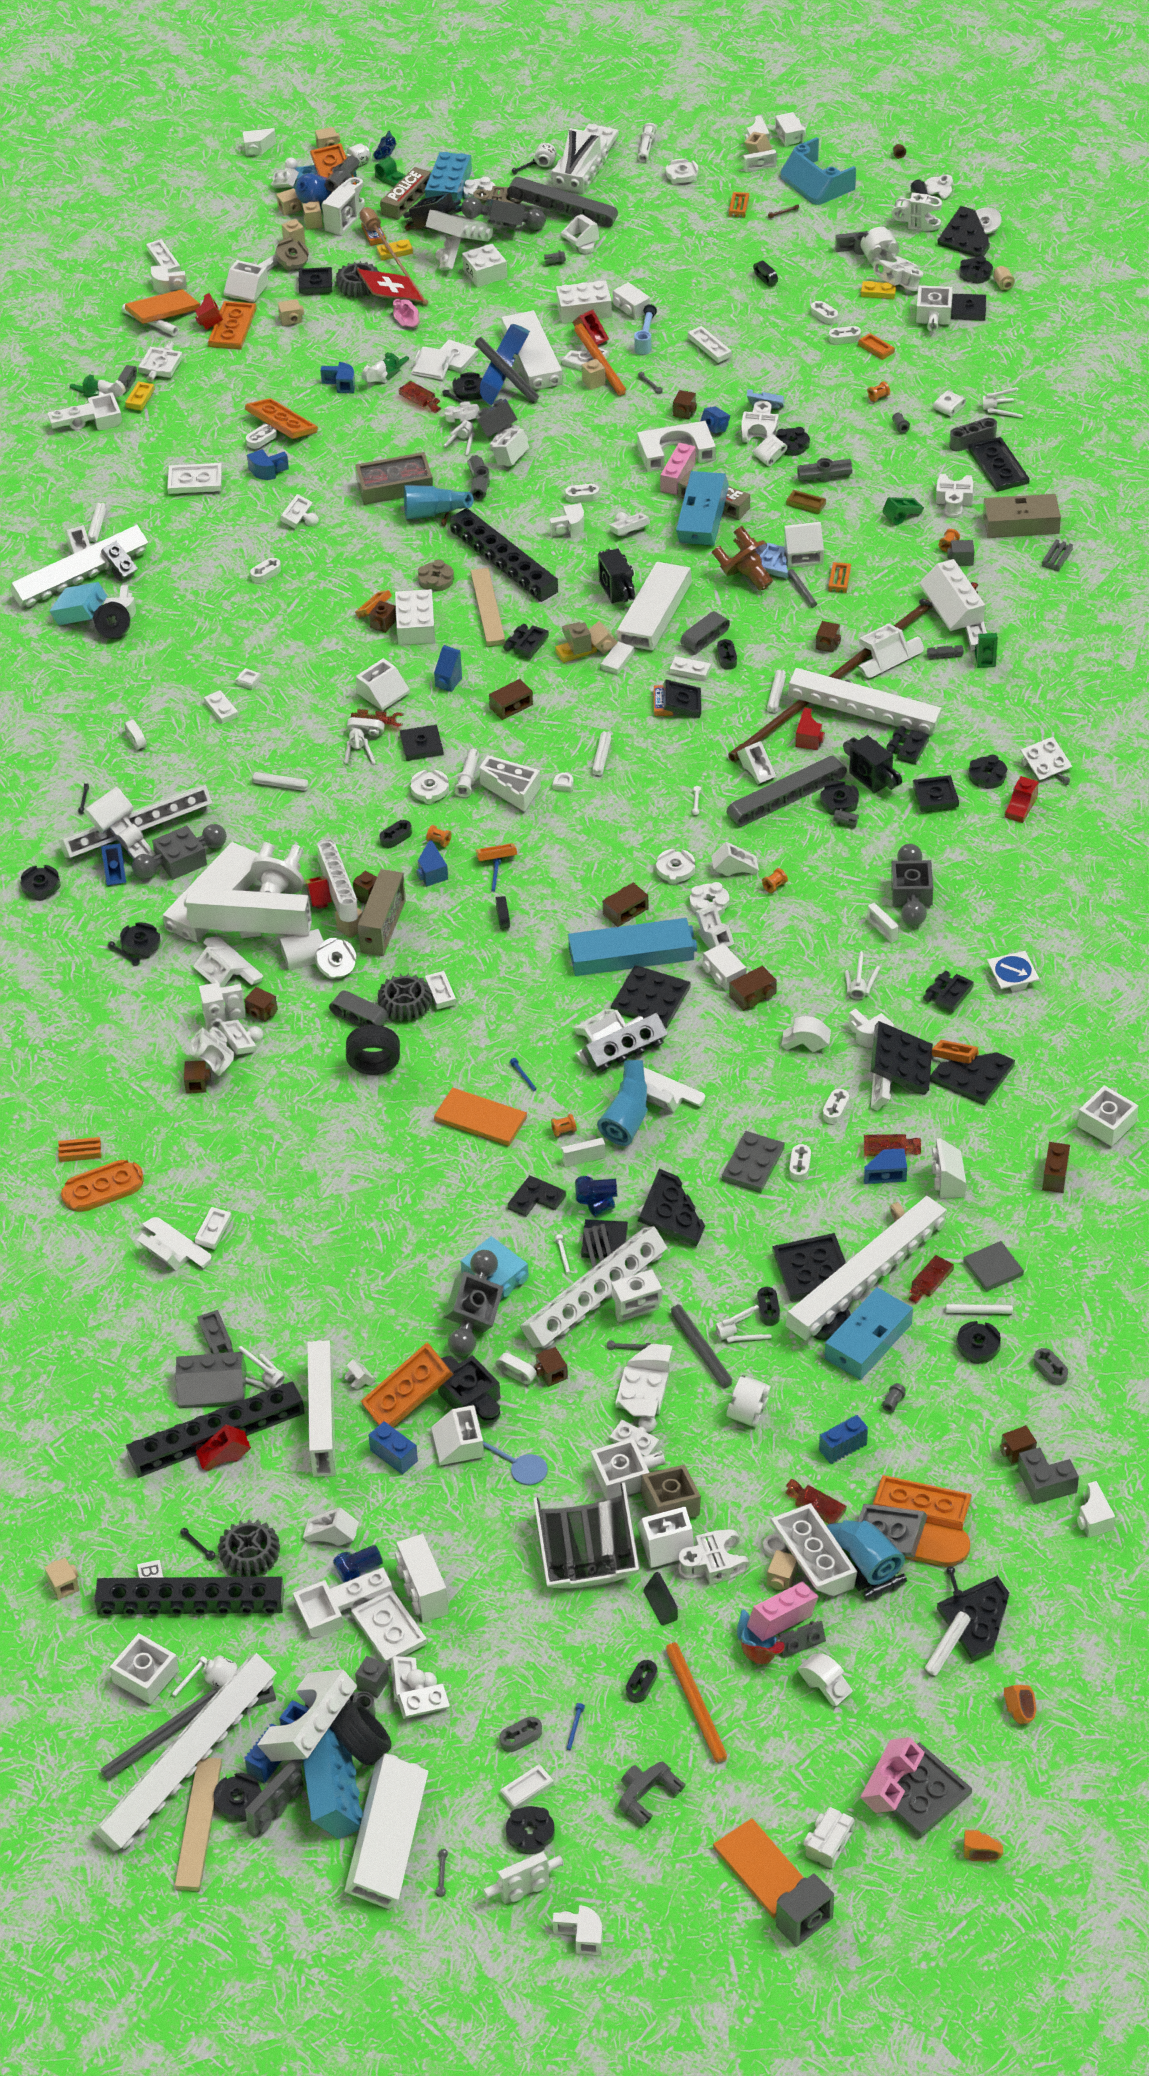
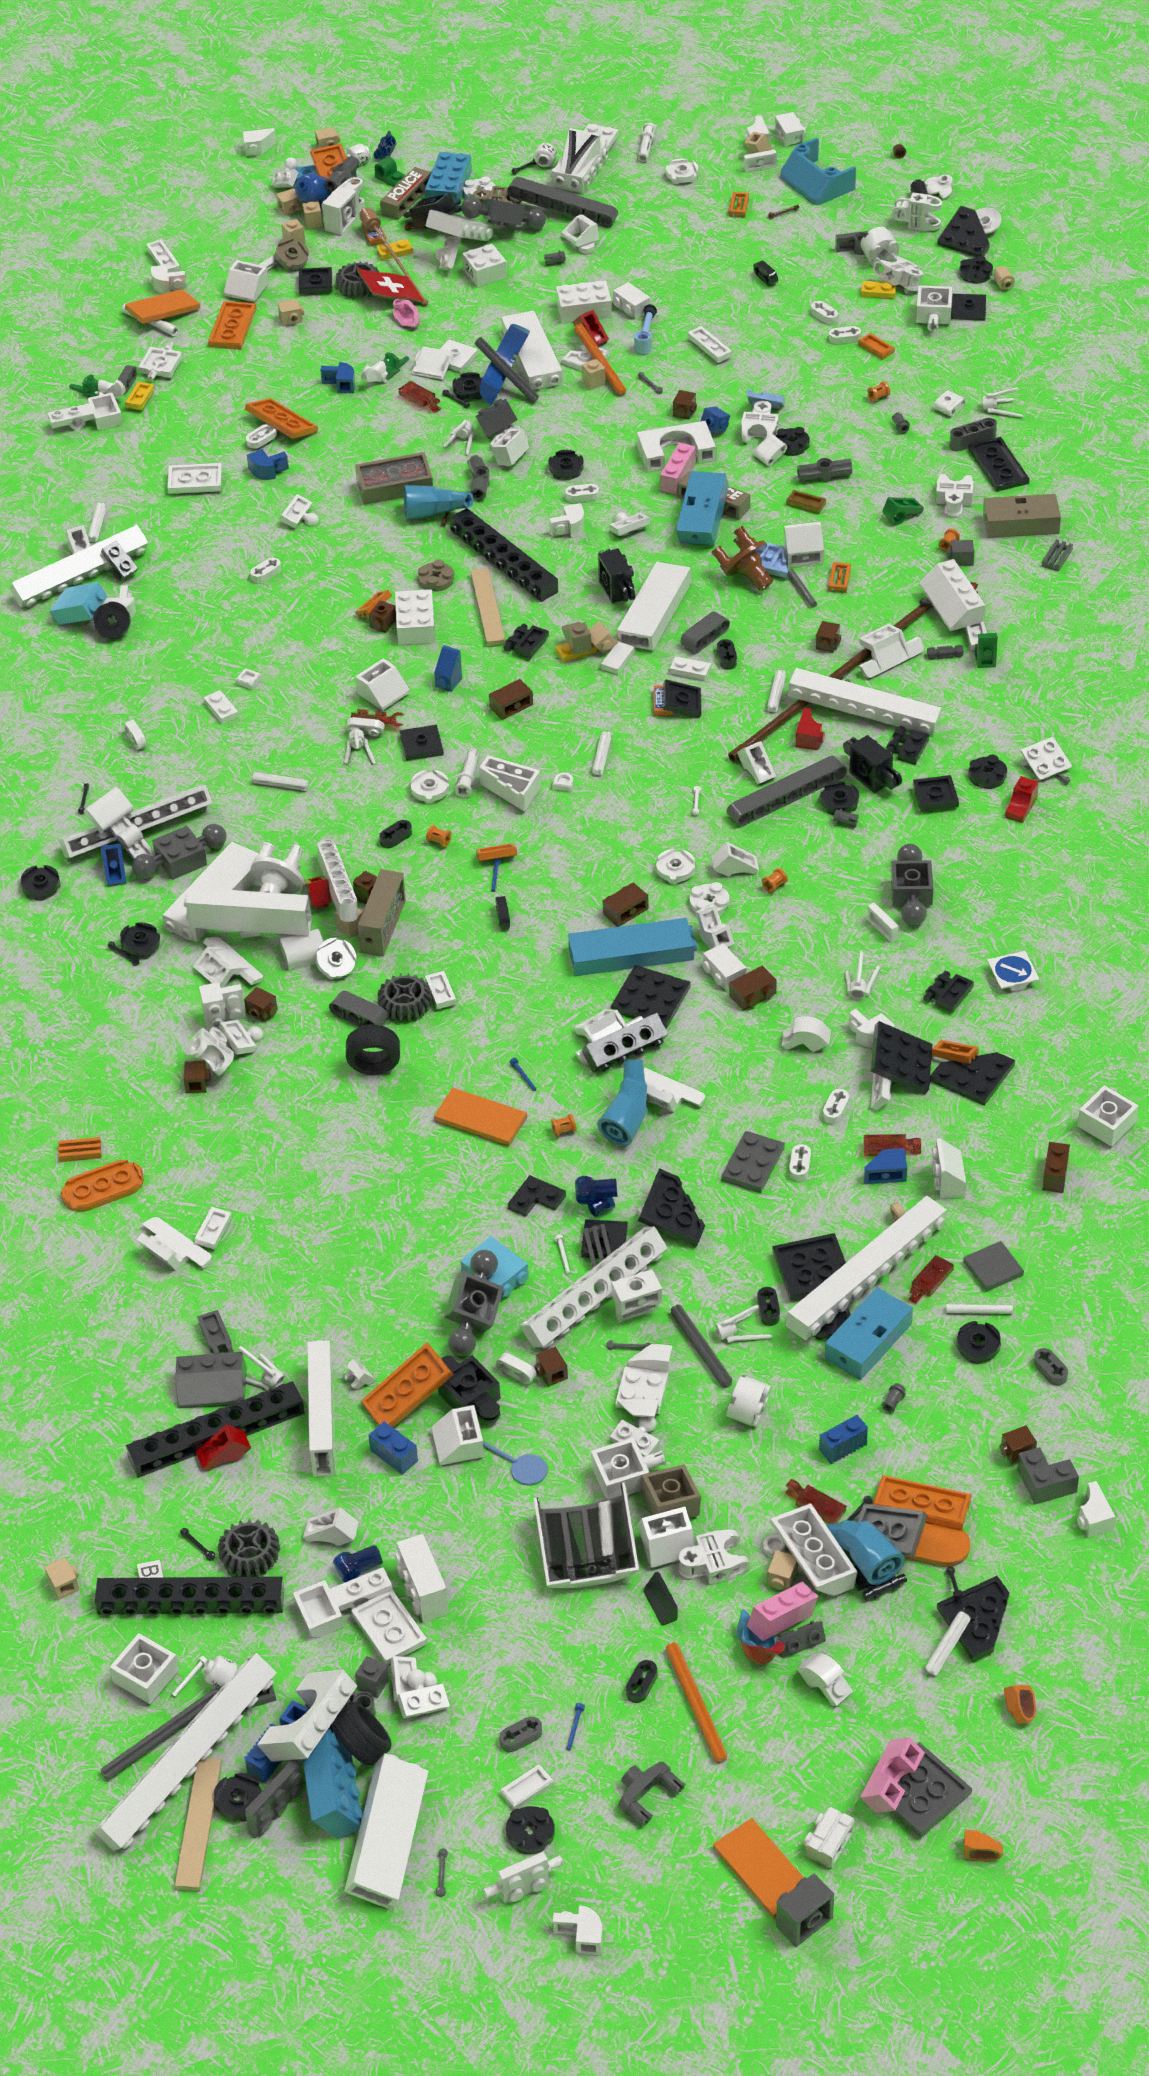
red arch [195,293,223,330] -> none
blue slope [416,841,448,887] -> none
white plate [445,401,480,422] -> none
tile [562,1138,605,1167] -> none
none -> black plate [548,450,584,479]
none -> black hinge [841,1496,872,1523]

